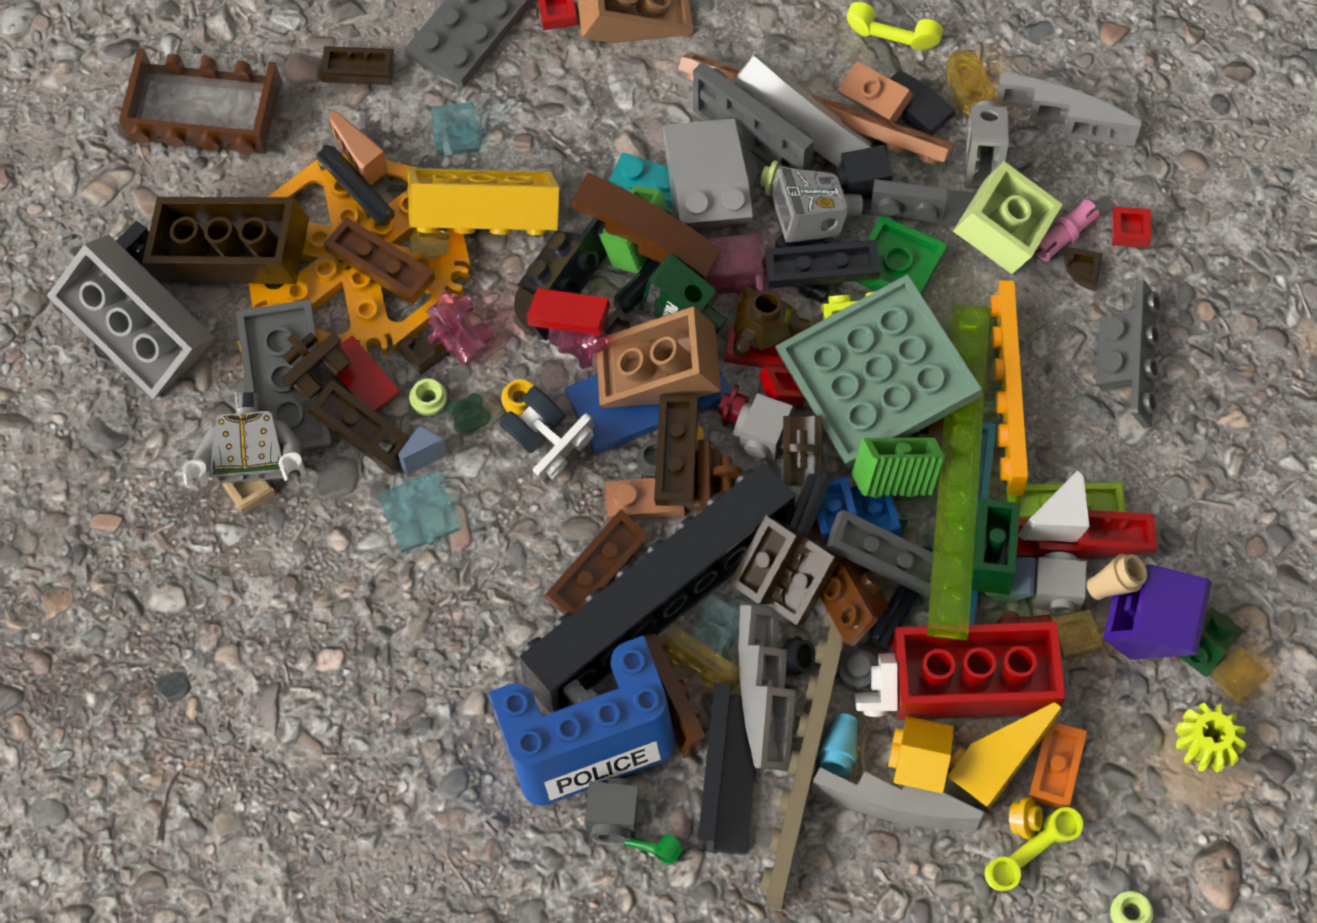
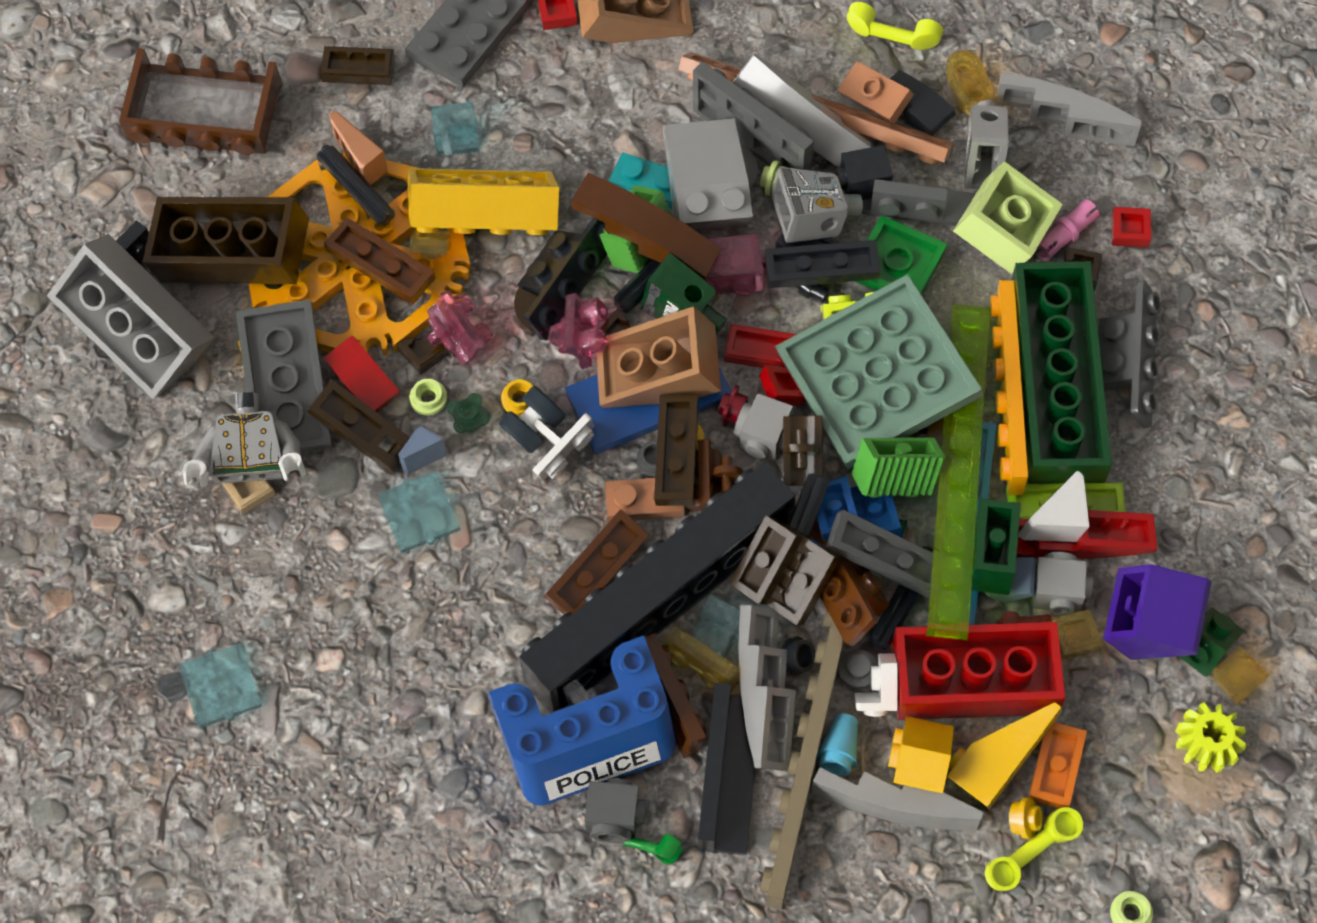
dark brown hips [282,332,351,400] -> none
red tile [526,288,610,336] -> none
dark brown rock [733,284,813,357] -> none
tan cone [1087,554,1147,600] -> none
none -> clear light blue piece [179,643,262,729]
none -> dark green brick [1011,261,1112,484]

